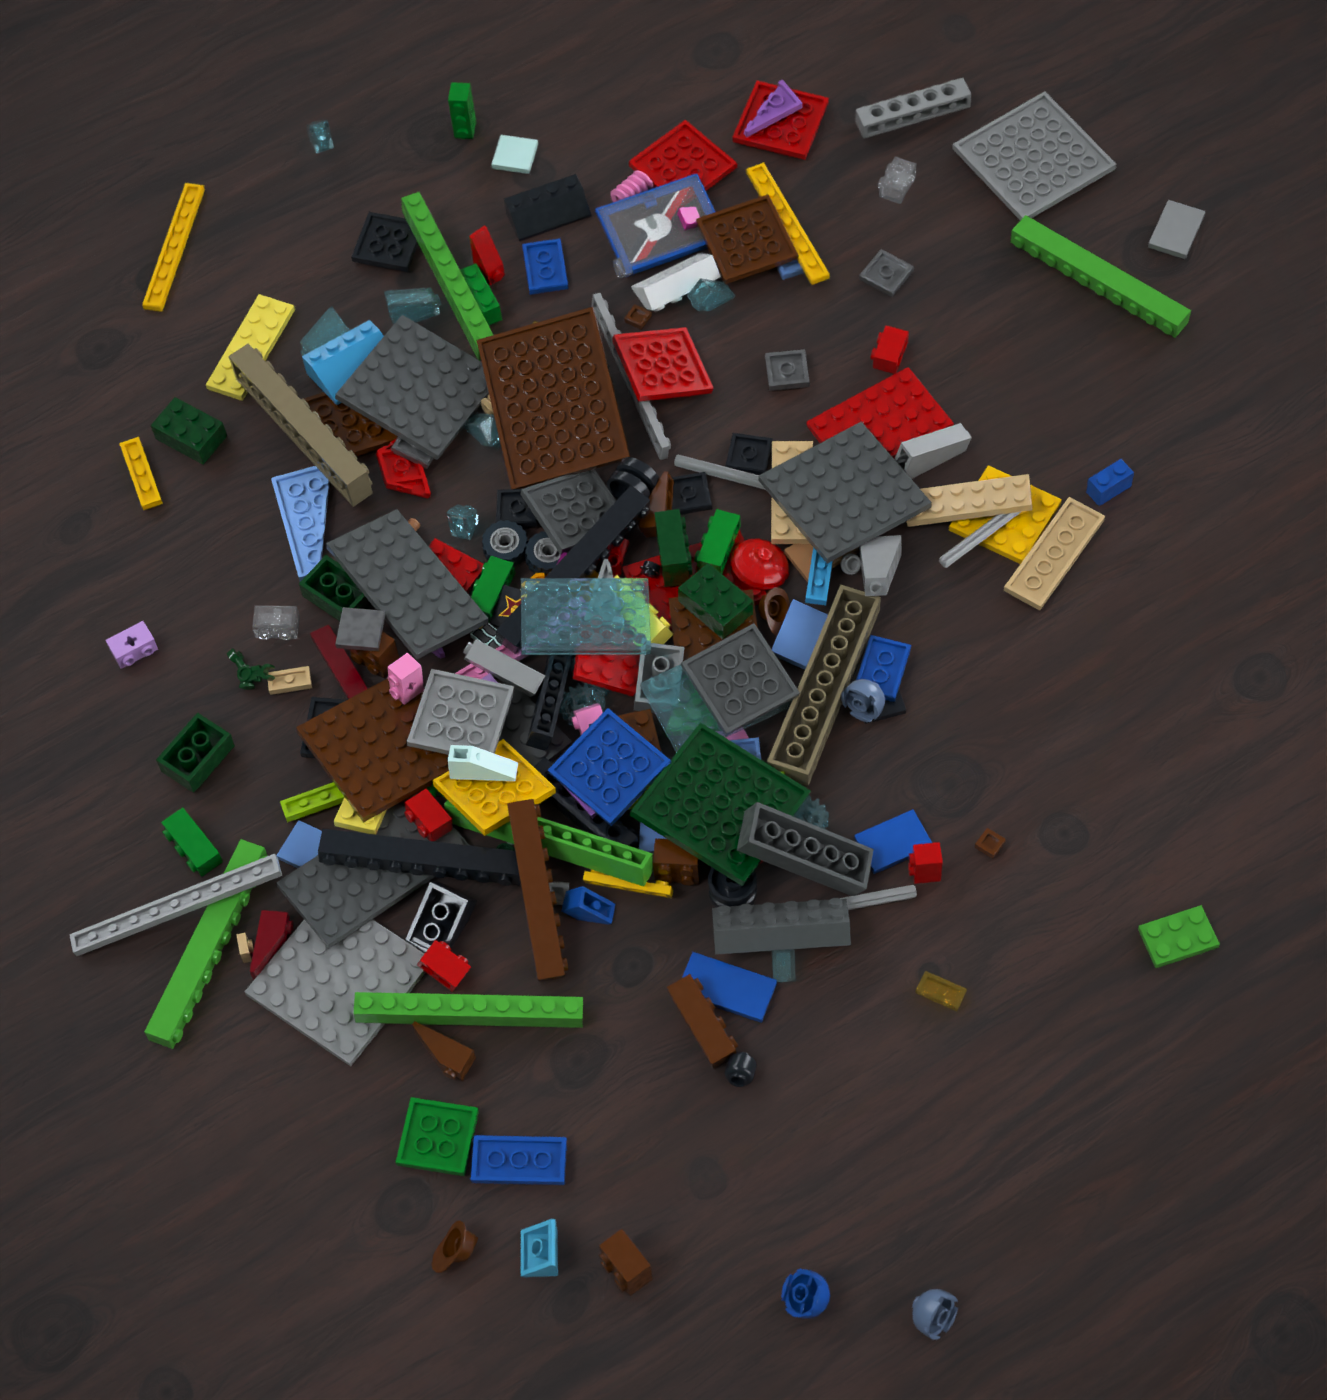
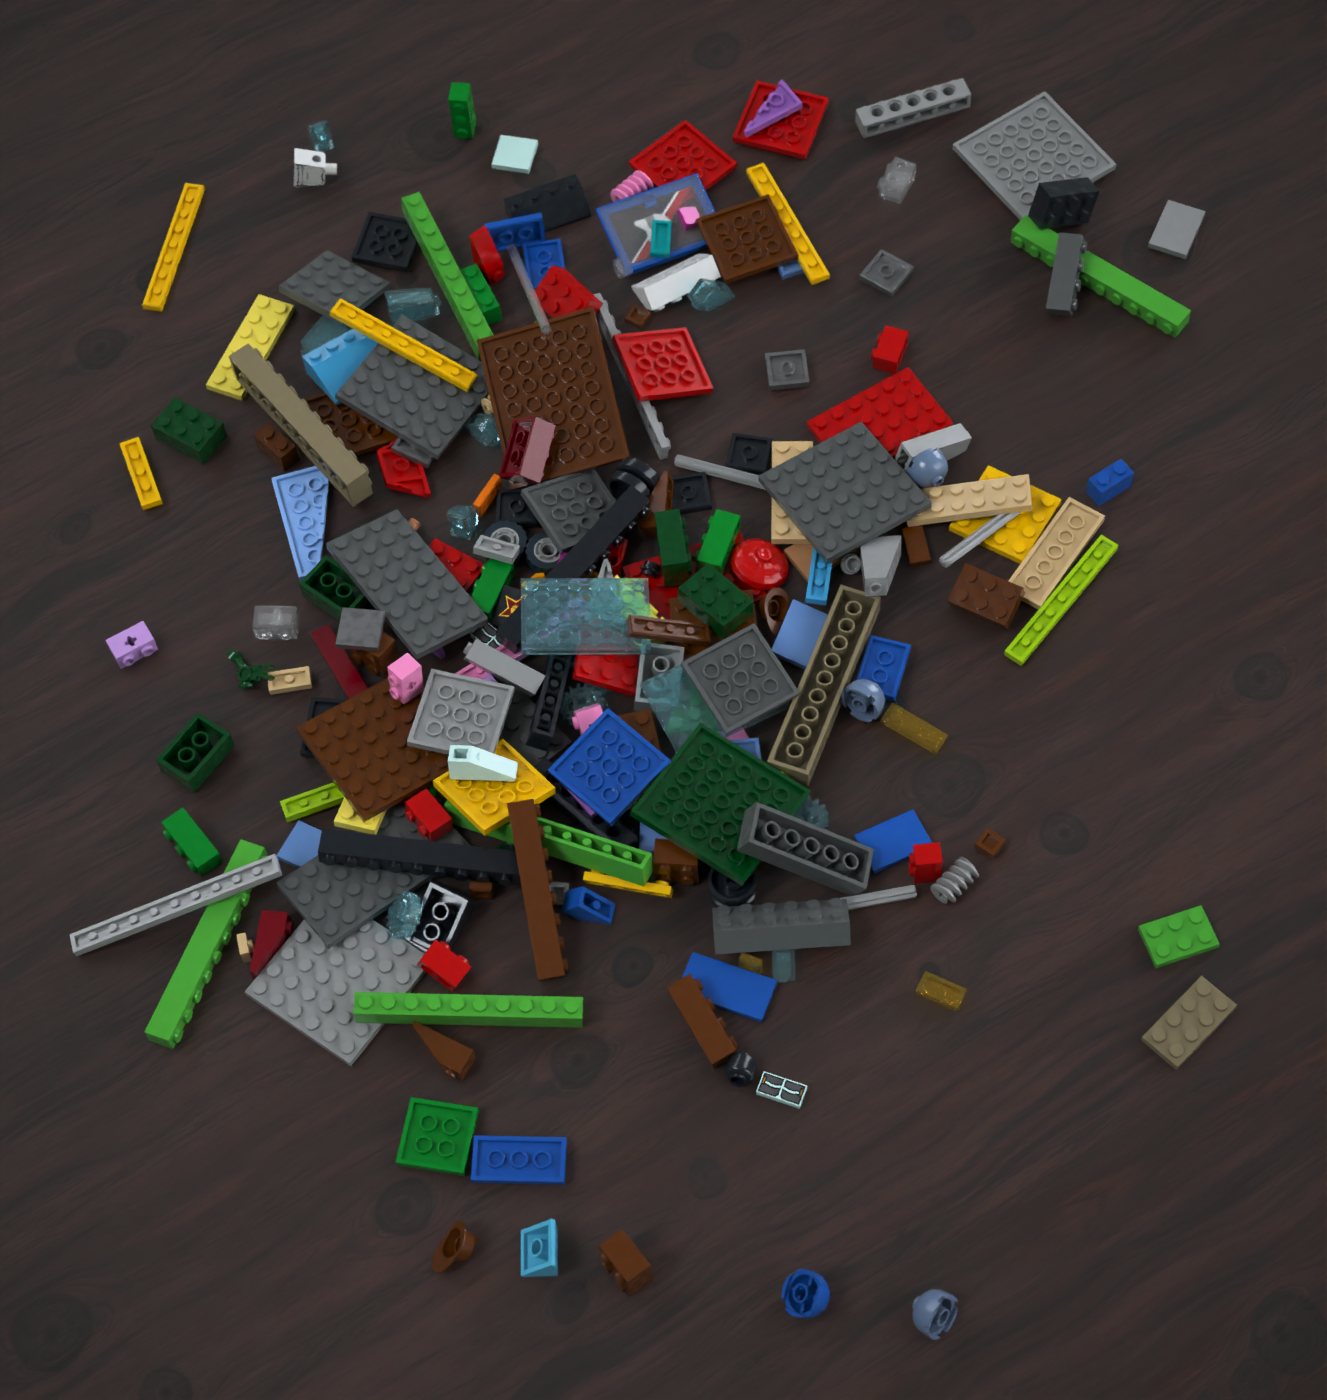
none -> reddish brown brick [254,423,299,472]
none -> dark grey plate [279,250,390,325]
none -> white torso [294,148,337,187]
none -> yellow tile [329,298,478,392]
none -> clear light blue gear [386,891,422,940]
none -> reddish brown tile [469,882,494,900]
none -> orange tile [473,474,502,518]
none -> light grey plate [473,535,520,564]
none -> blue tile [484,213,546,252]
none -> dark red slope [499,417,556,485]
none -> clear piece [507,244,551,334]
none -> red brick [531,265,603,318]
none -> reddish brown tile [627,615,711,646]
none -> teal tile [650,220,672,258]
none -> clear yellow tile [739,953,763,974]
none -> tile [756,1071,807,1109]
none -> clear yellow plate [881,702,948,755]
none -> reddish brown tile [902,525,931,567]
none -> sand blue cylinder [906,448,948,488]
none -> light grey piece [930,857,979,904]
none -> reddish brown brick [947,563,1025,631]
none -> lime plate [1004,535,1119,666]
none -> black brick [1028,177,1100,229]
none -> dark grey brick [1046,232,1088,317]
none -> dark tan plate [1141,976,1237,1070]

